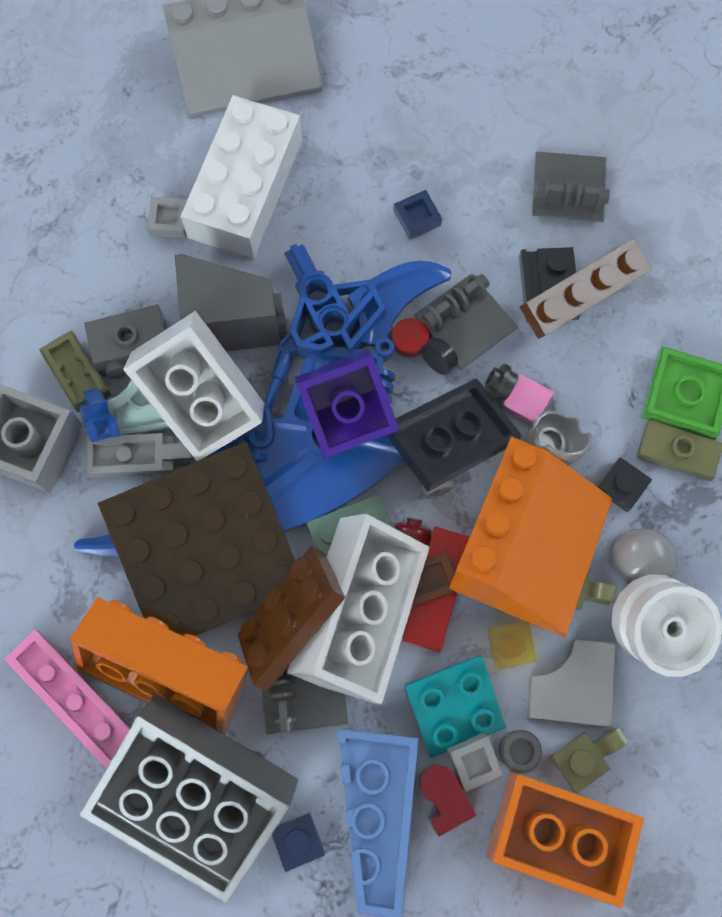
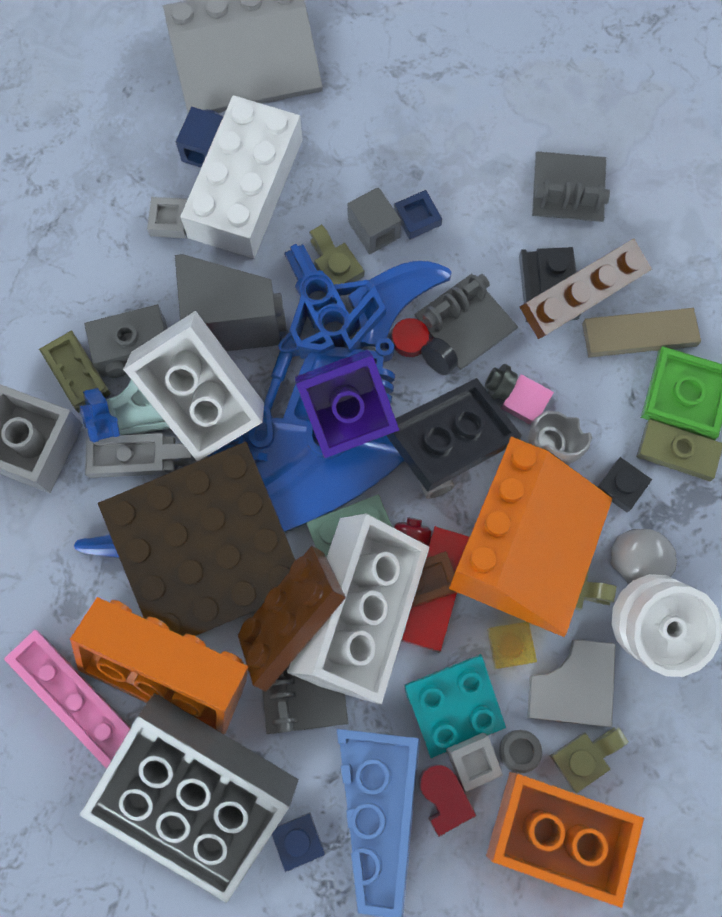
none -> dark blue brick [175,106,224,168]
none -> olive plate [309,224,364,285]
none -> dark grey panel [347,188,401,255]
none -> dark tan tile [582,307,701,358]

